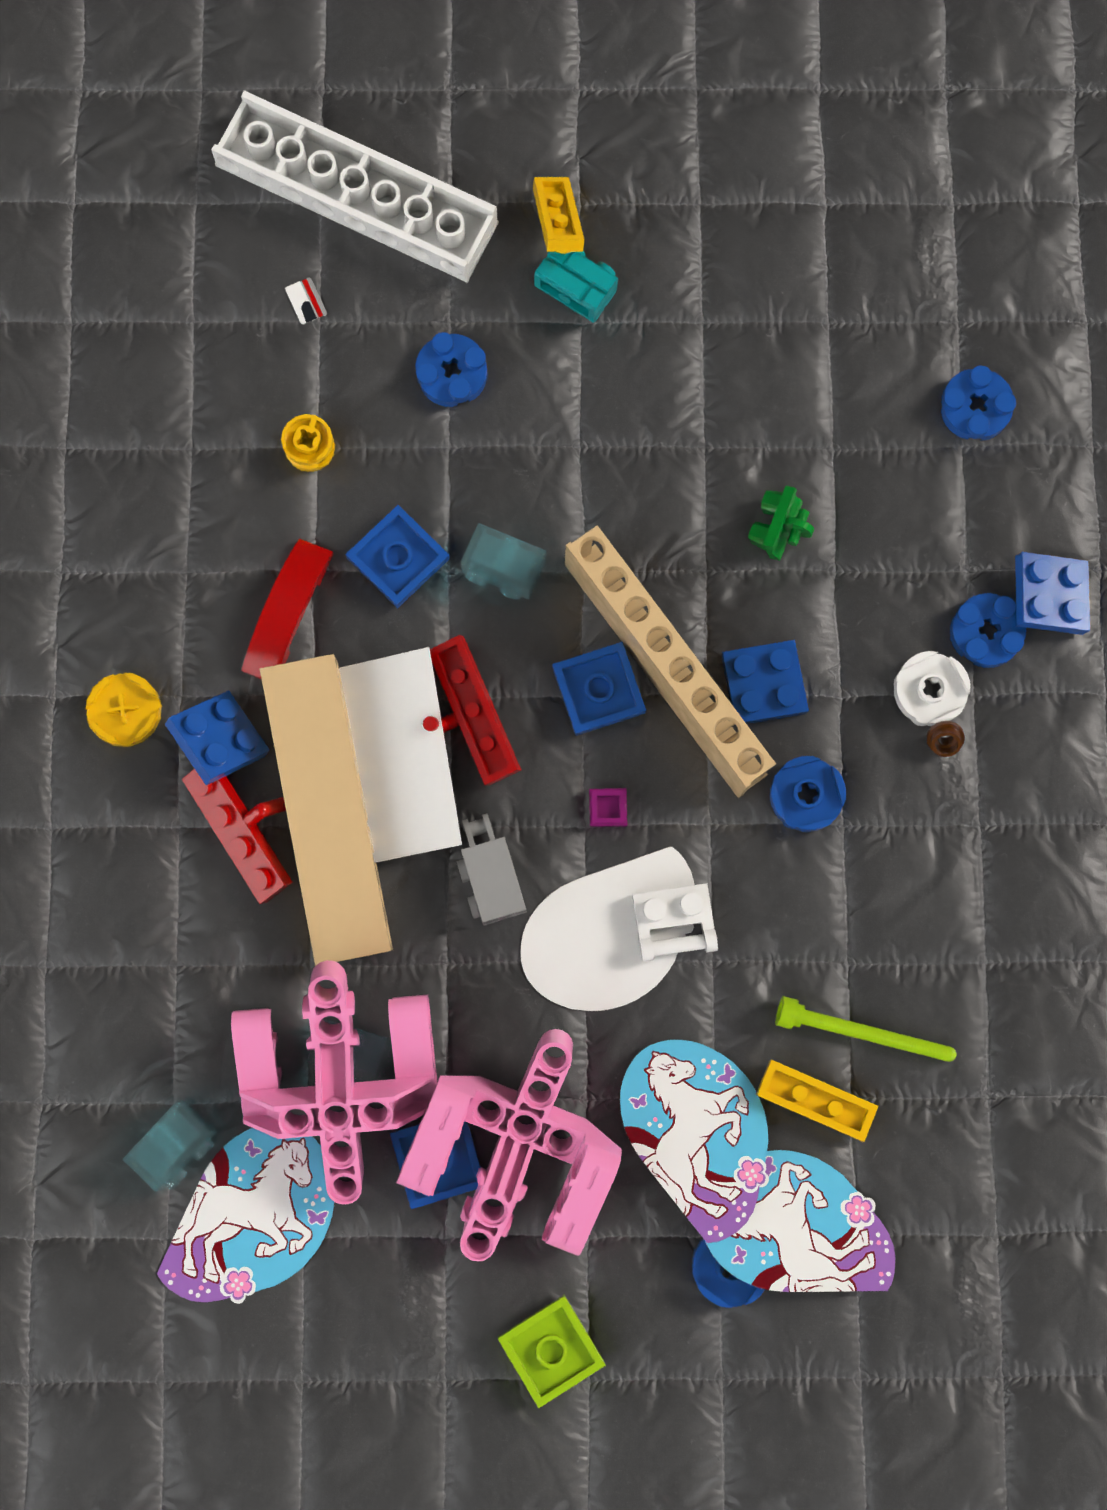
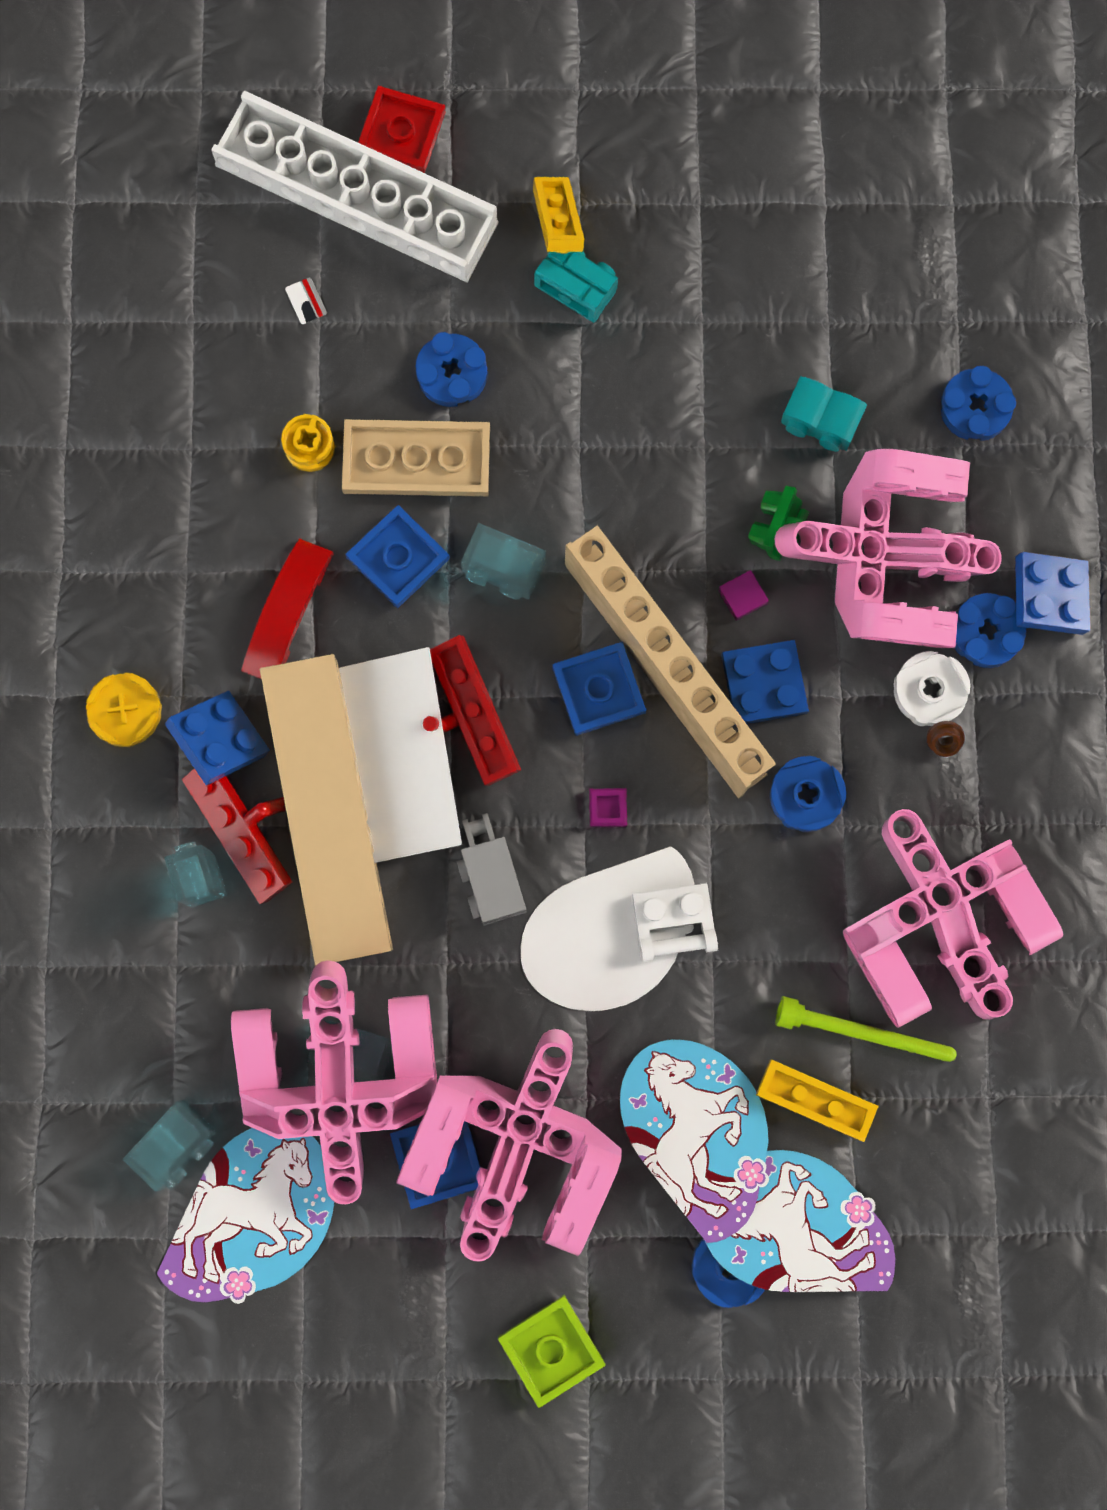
none -> clear light blue brick [164,842,227,908]
none -> tan plate [342,419,490,497]
none -> red plate [358,85,446,173]
none -> magenta tile [718,570,769,621]
none -> bright pink piece [775,449,1002,648]
none -> teal brick [781,376,867,452]
none -> bright pink piece [843,809,1063,1028]

